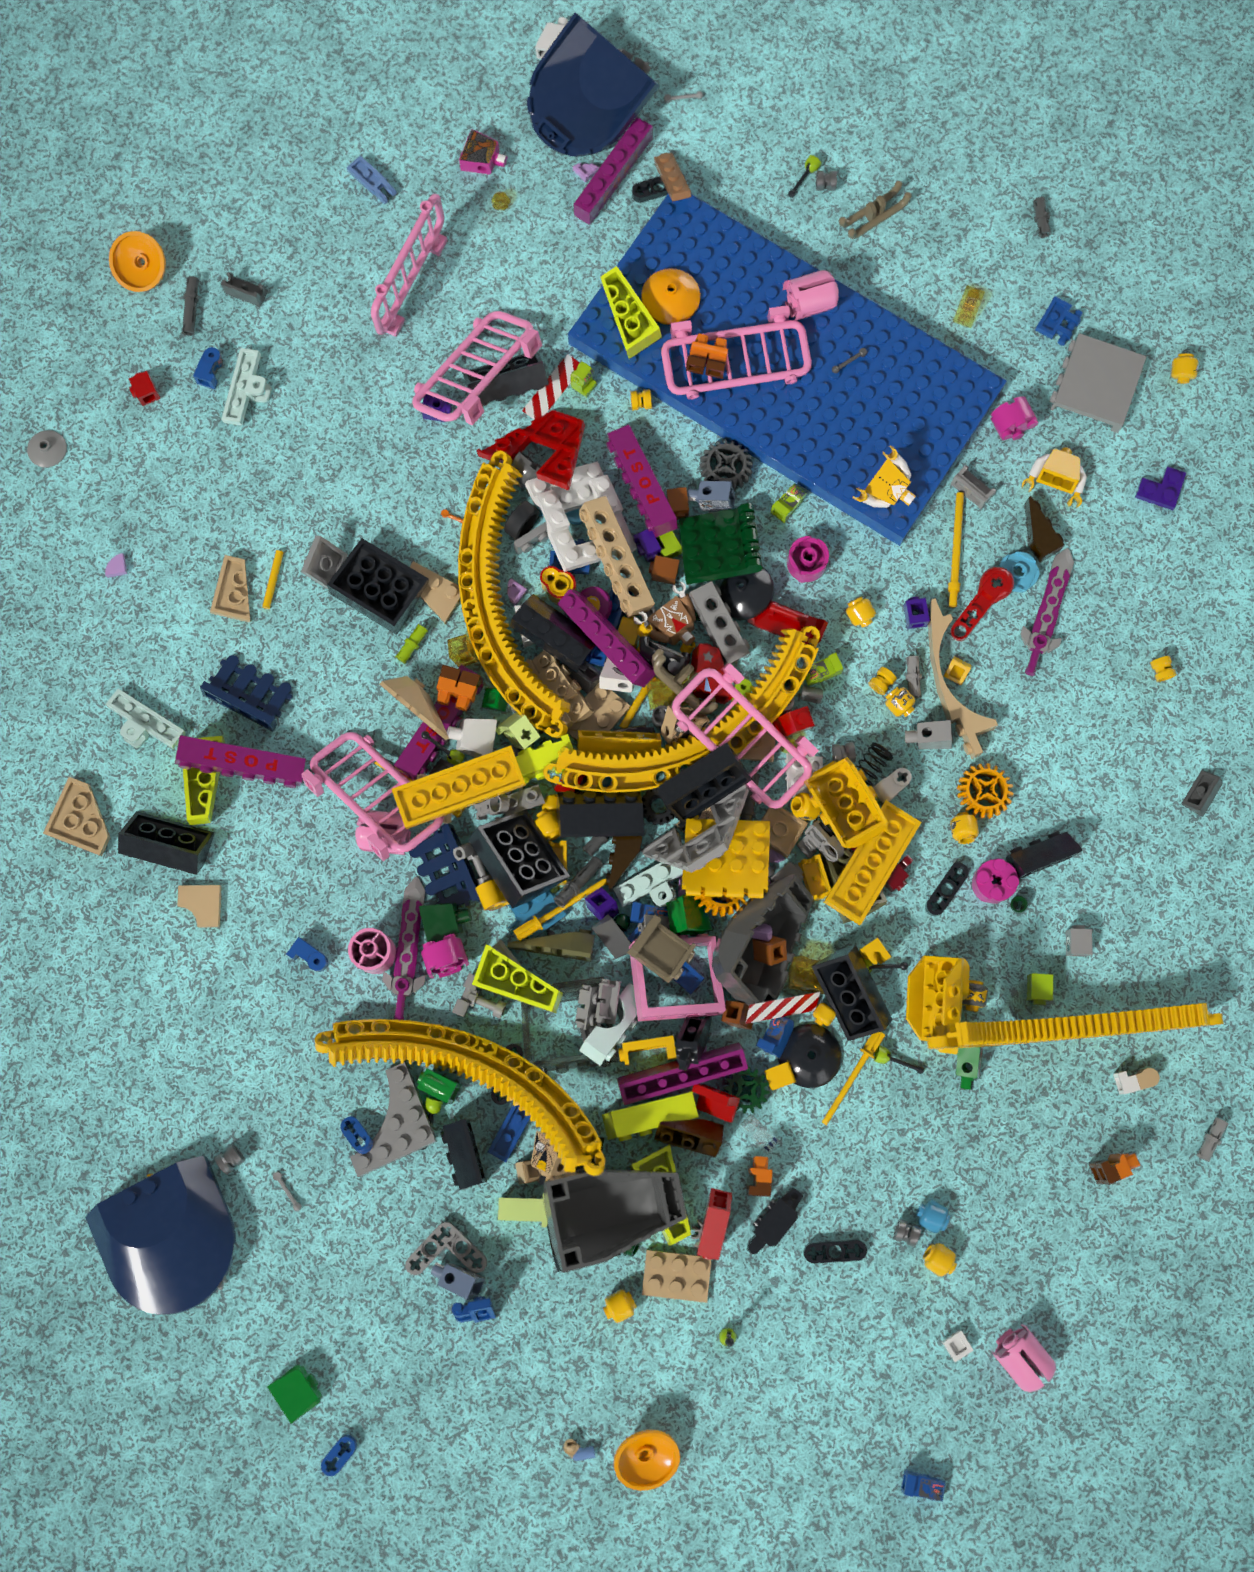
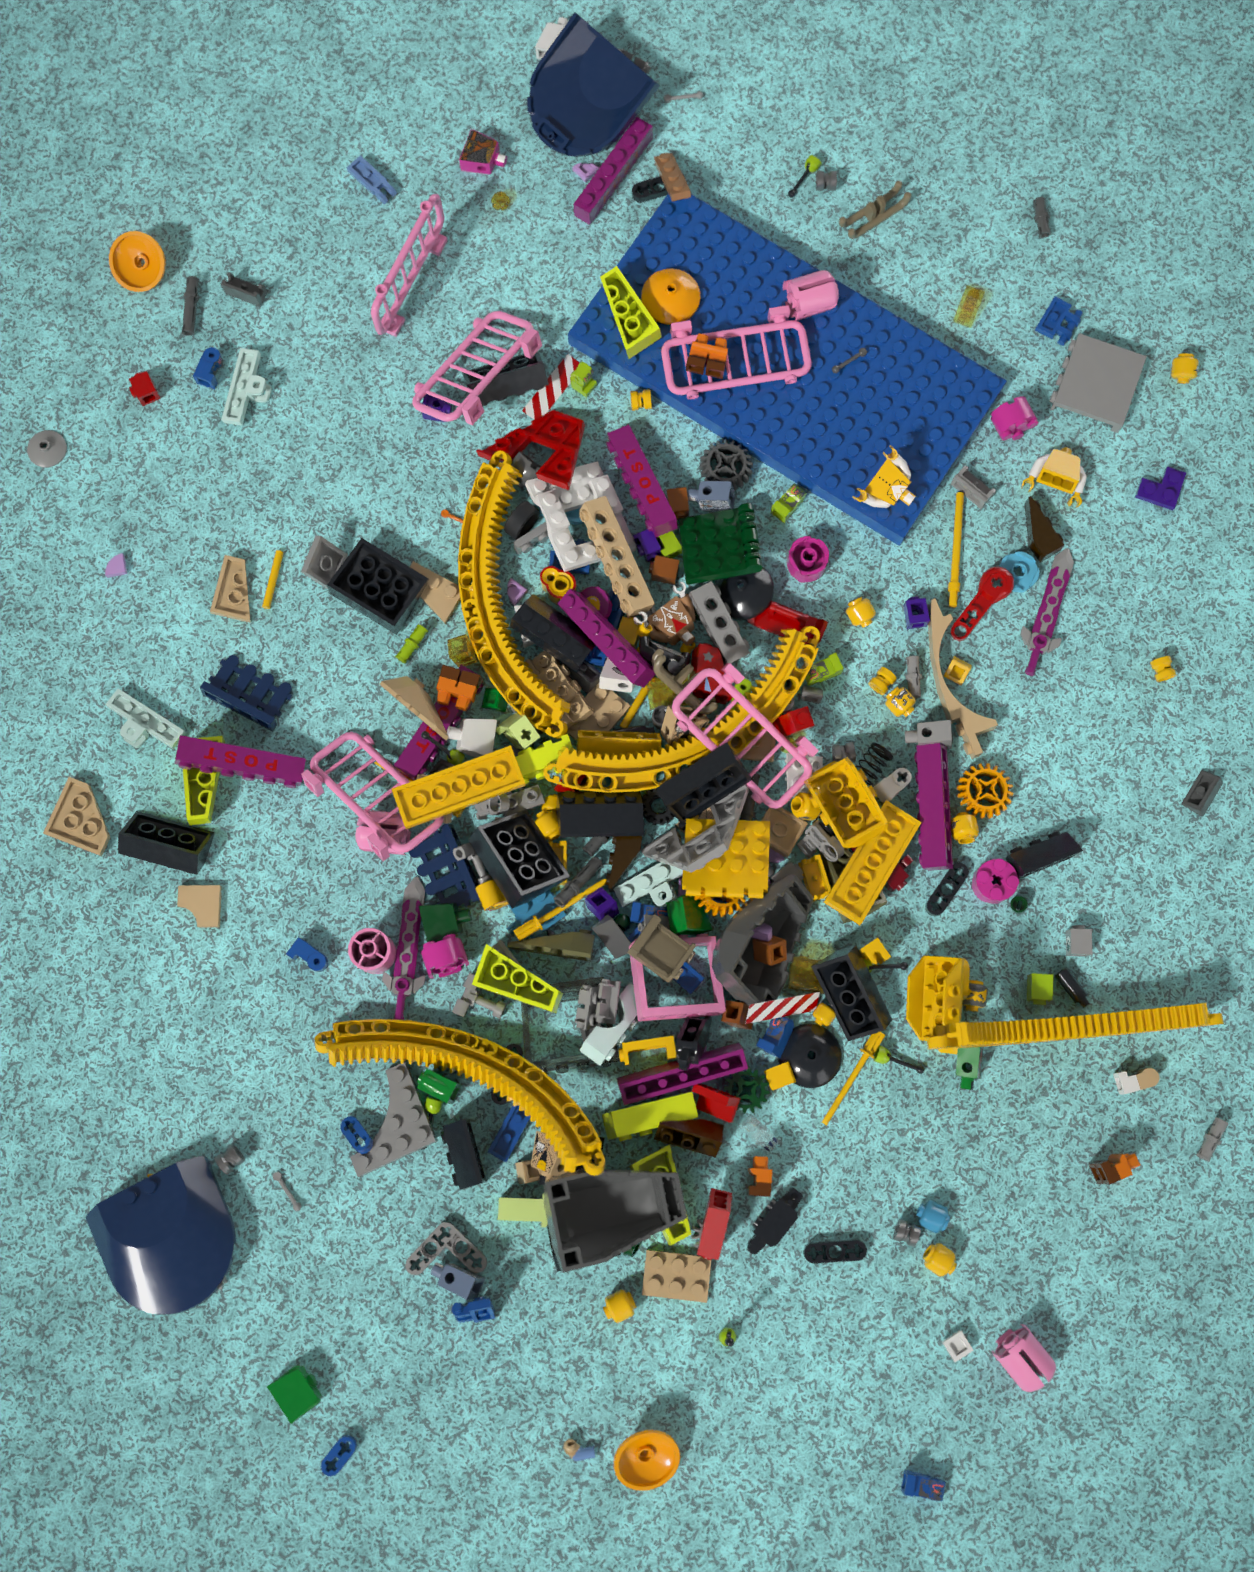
none -> magenta brick [914,743,953,871]
none -> black cylinder [1054,967,1090,1008]

